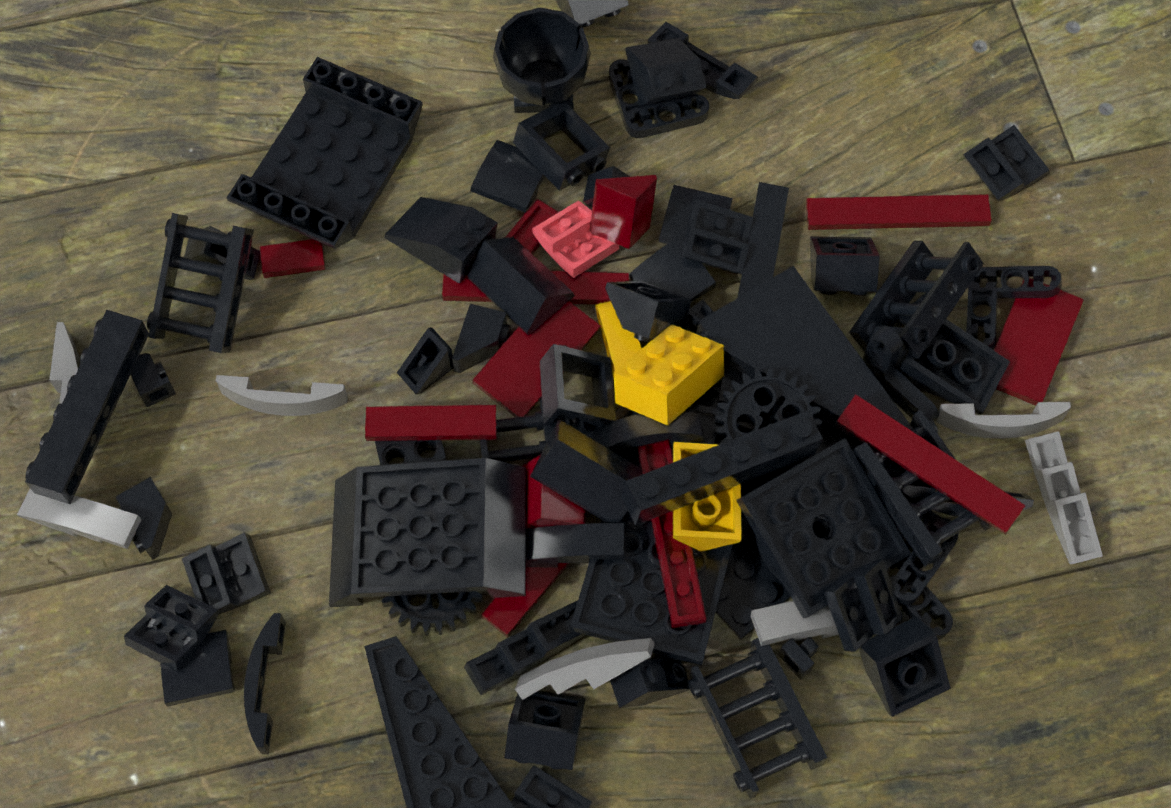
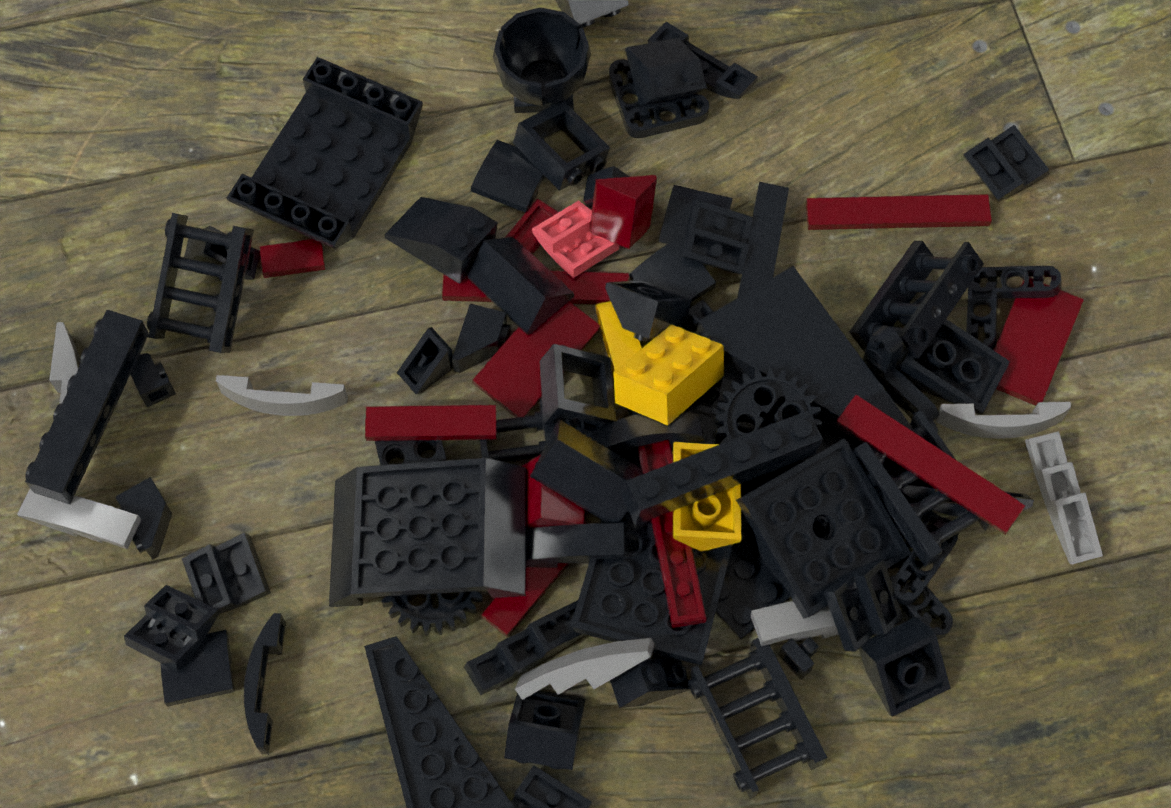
black slope [810,236,880,295] -> none

